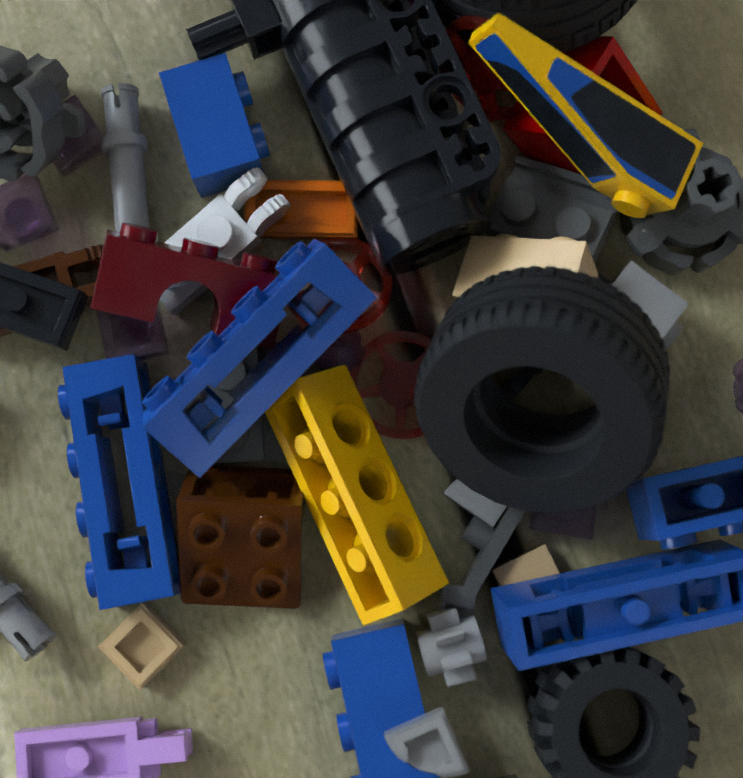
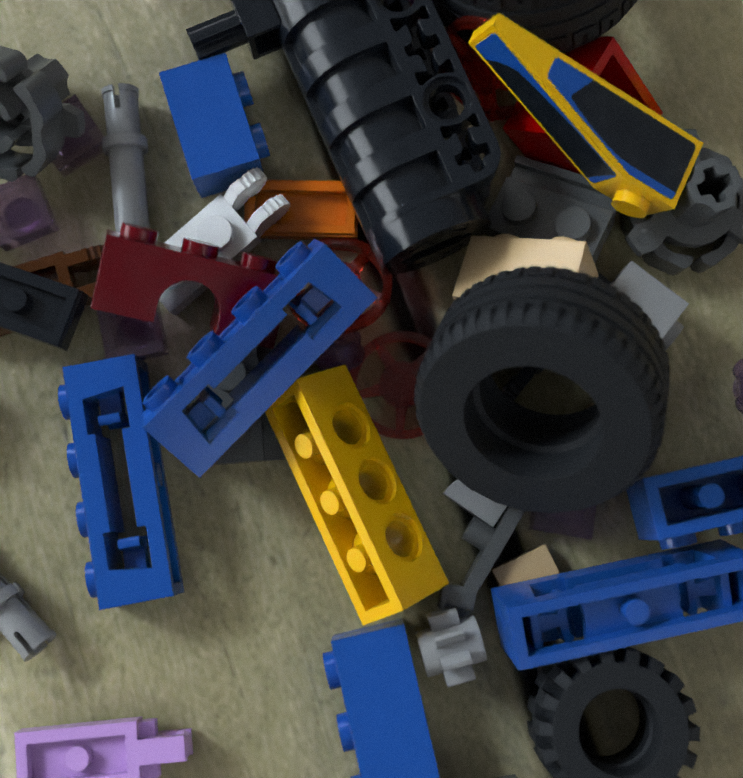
tan tile [98,602,187,690] -> none
reddish brown bracket [176,465,305,609] -> none
light grey tile [384,706,470,777] -> none

